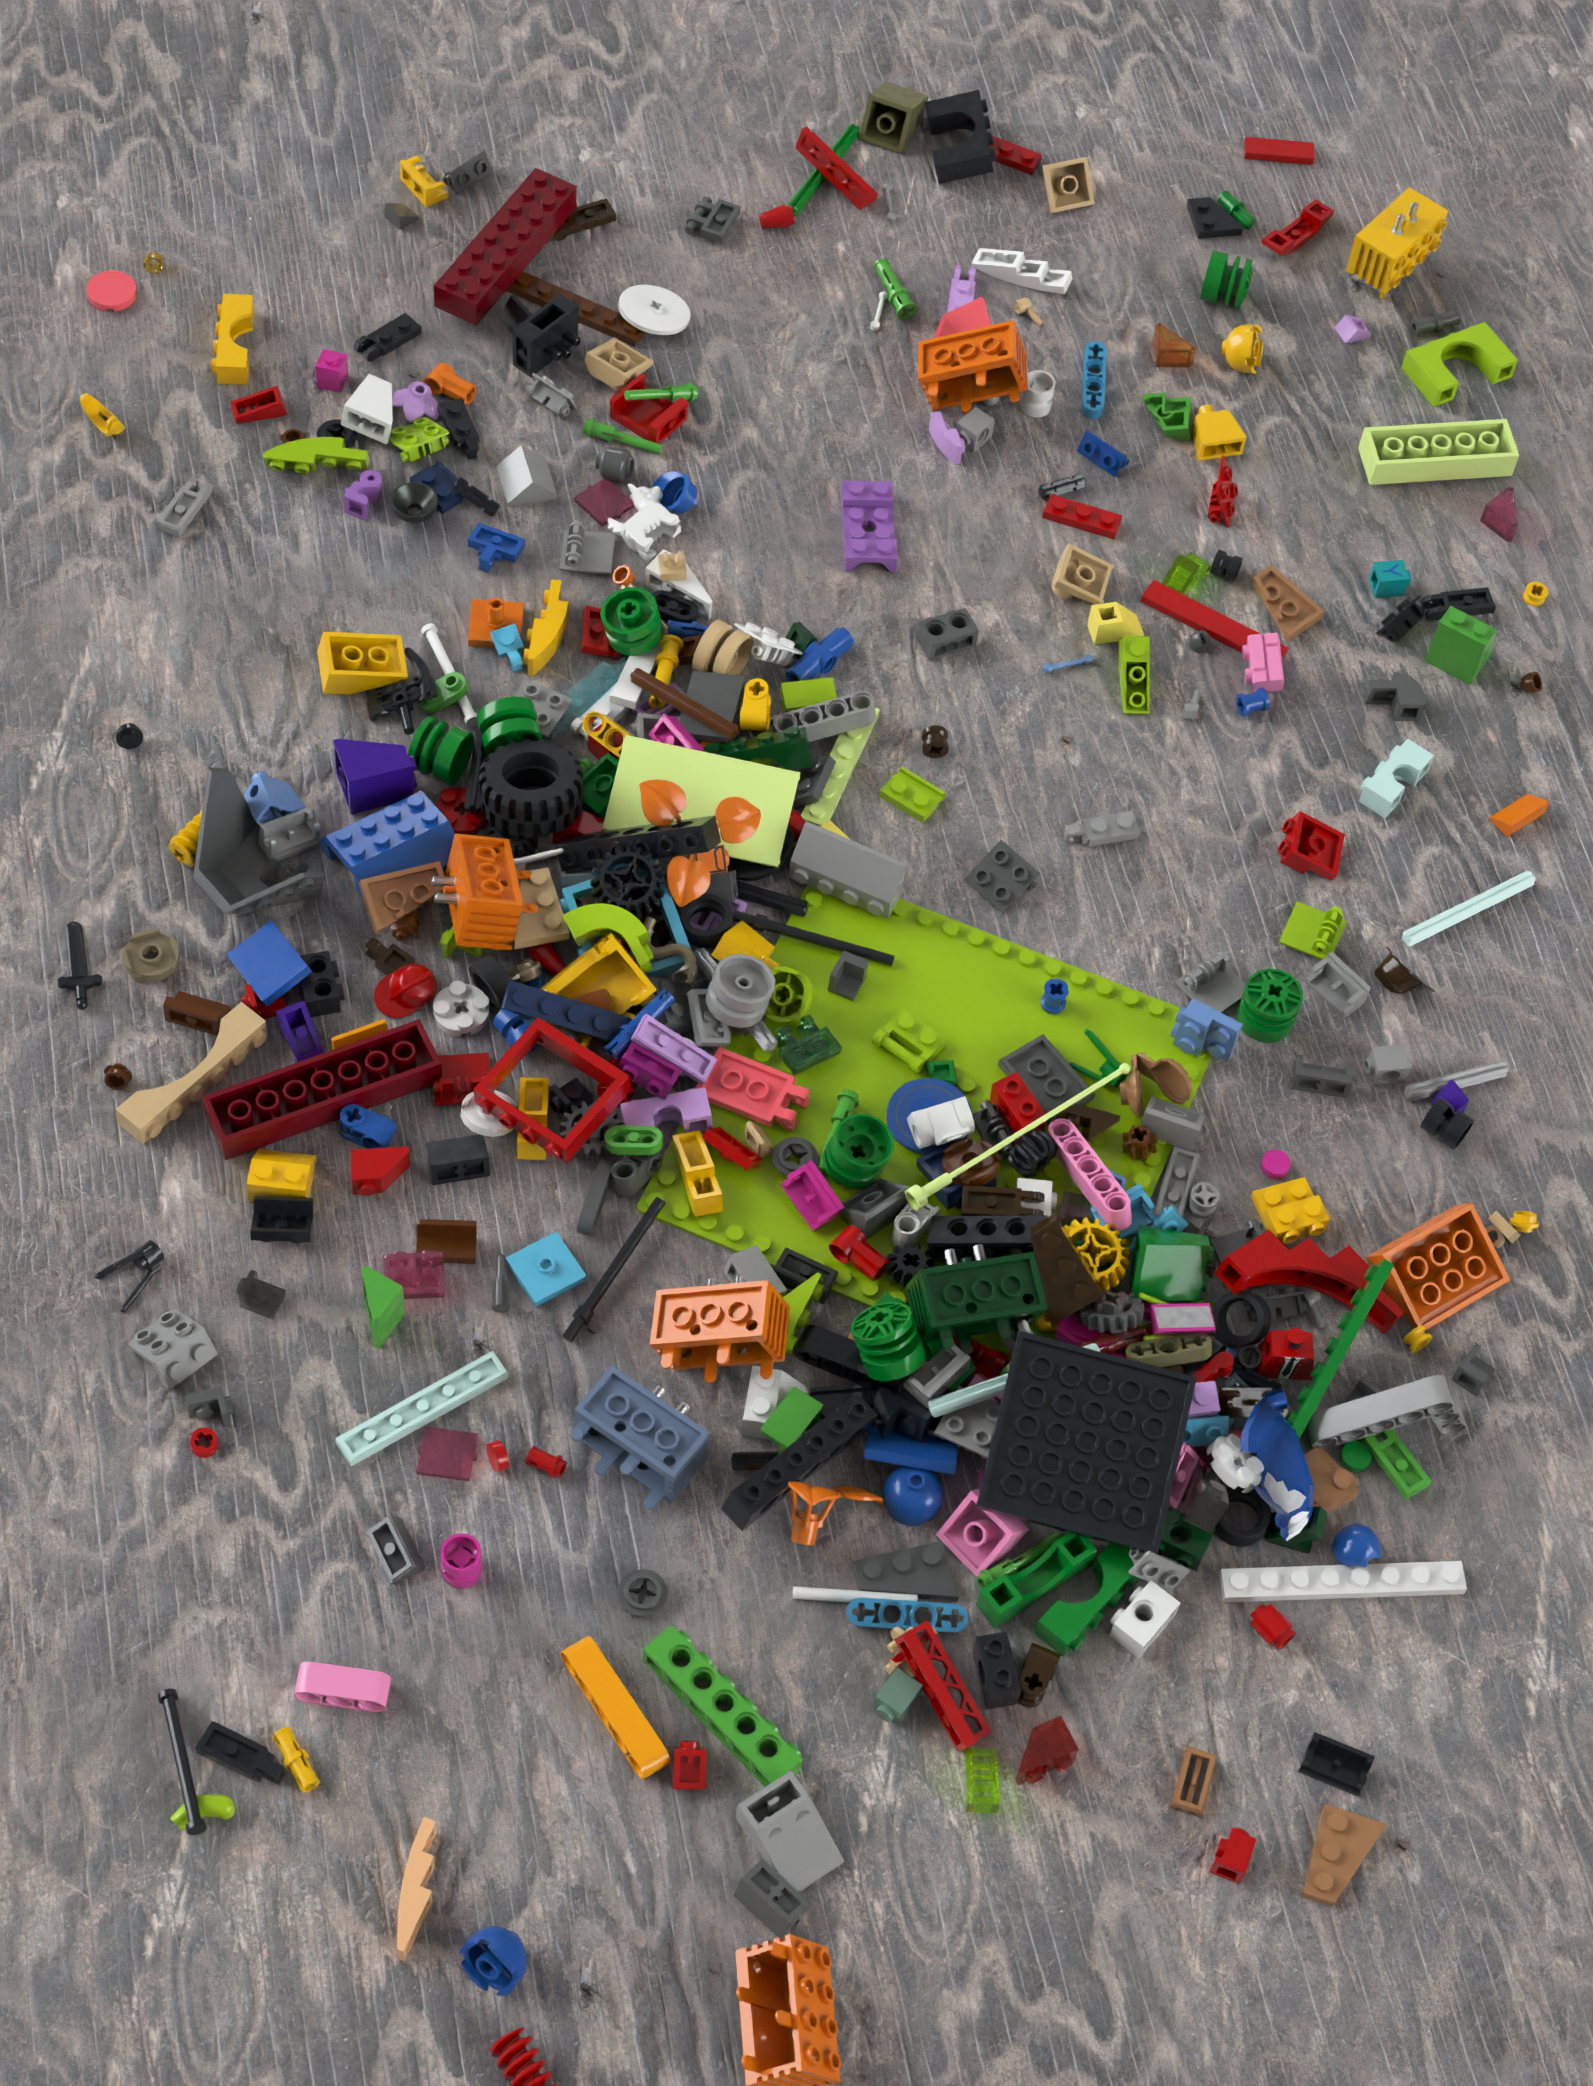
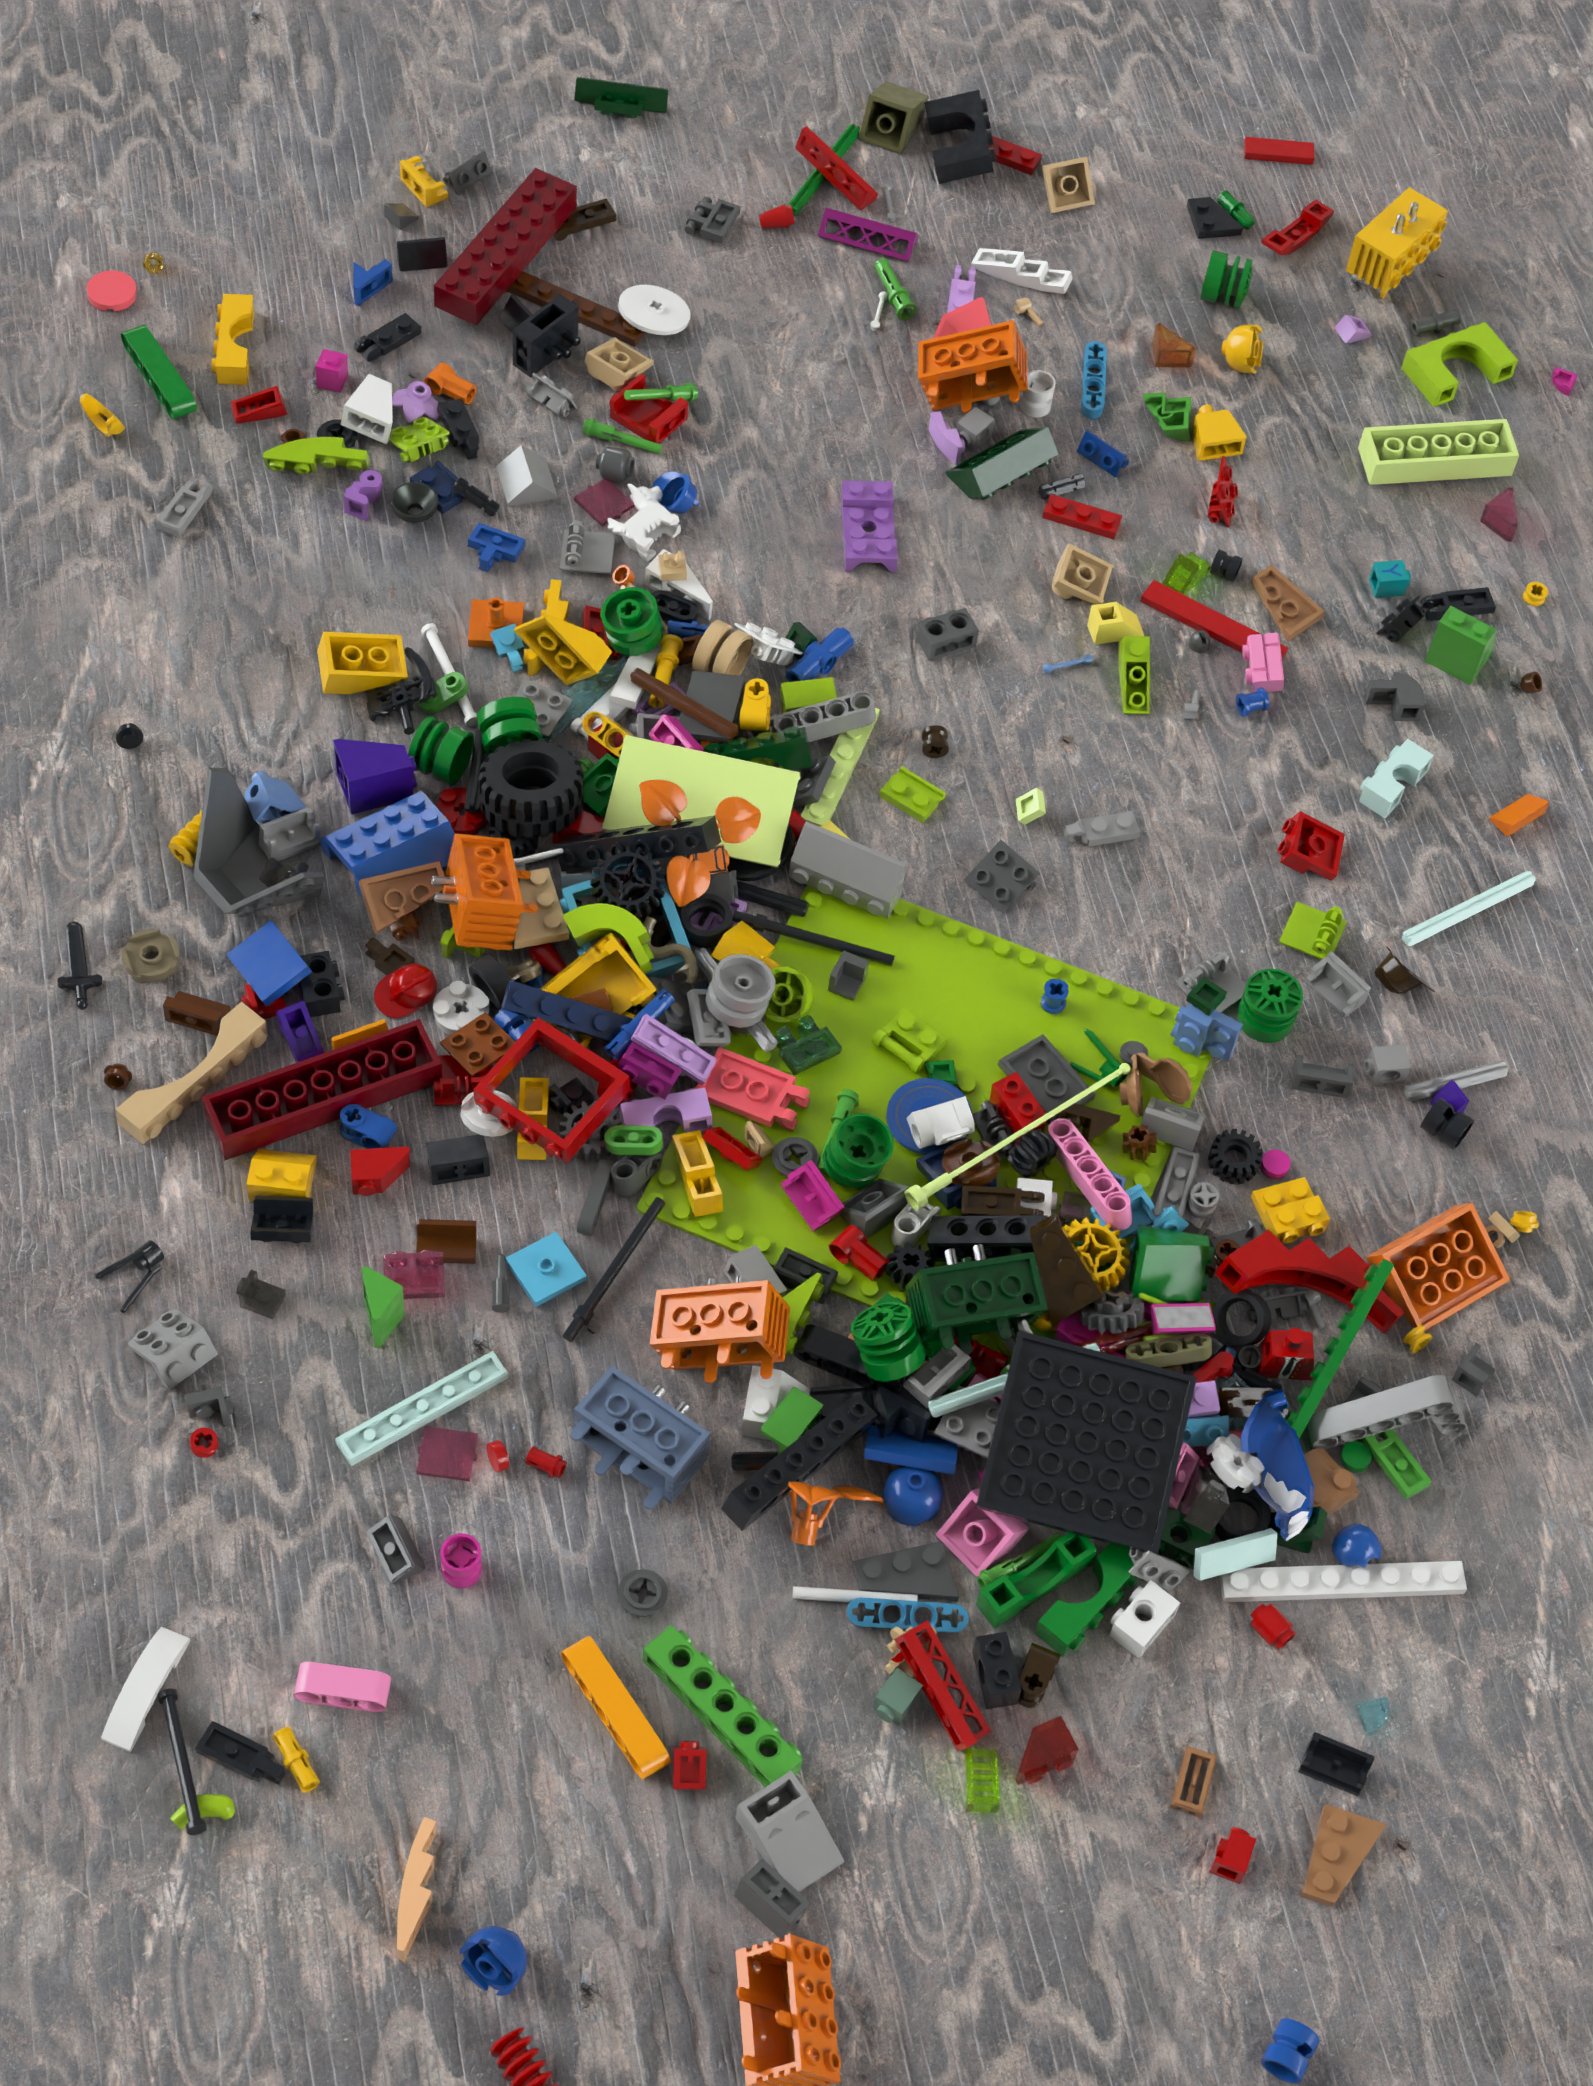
none -> white slope [101,1627,190,1753]
none -> green beam [121,324,197,420]
none -> blue slope [353,259,393,306]
none -> black slope [397,237,448,271]
none -> dark orange hinge [439,1012,515,1077]
none -> yellow slope [513,614,612,686]
none -> dark green bracket [574,77,669,118]
none -> magenta fence [818,208,919,262]
none -> slope [946,427,1059,500]
none -> yellowish green plate [1016,788,1046,825]
none -> dark grey plate [1120,1041,1148,1068]
none -> dark green tile [1186,977,1227,1016]
none -> light aqua tile [1193,1528,1277,1581]
none -> black tyre [1208,1129,1263,1184]
none -> reddish brown bush [1213,1239,1240,1266]
none -> blue wheel [1261,2018,1320,2084]
none -> clear light blue tile [1355,1697,1389,1737]
none -> dark pink tile [1552,367,1578,396]

